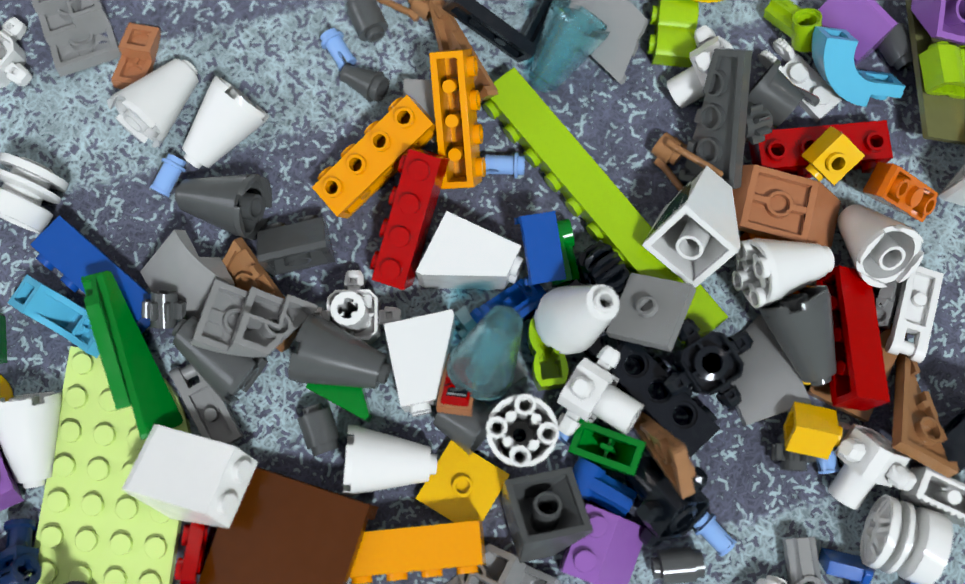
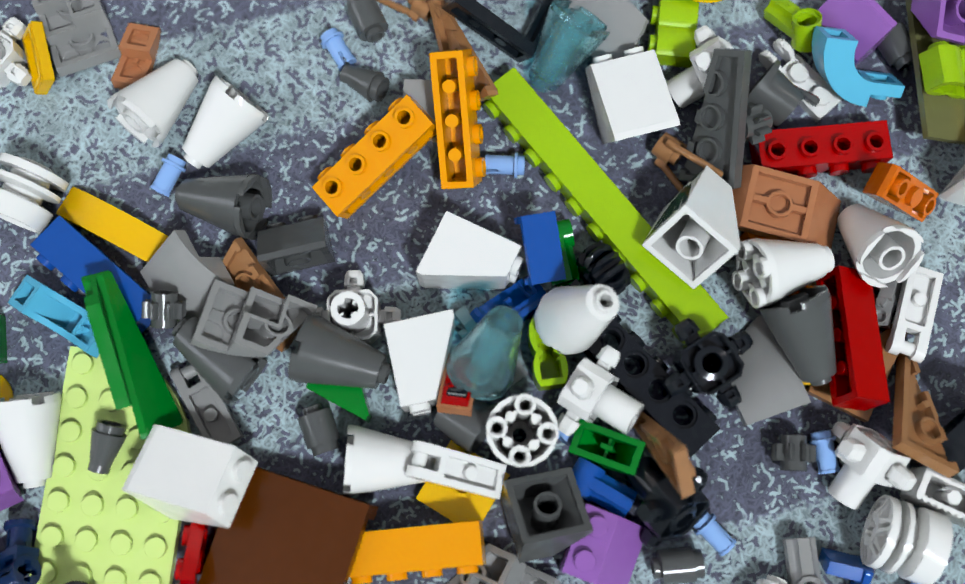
red brick [370,148,450,290] -> none
light grey plate [606,273,696,352] -> none
yellow brick [783,401,843,460] -> none
yellow brick [801,126,865,185] -> none
none -> yellow tile [22,21,55,95]
none -> yellow slope [56,186,168,263]
none -> dark grey cone [88,420,127,474]
none -> white plate [405,440,507,499]
none -> white slope [585,46,680,144]

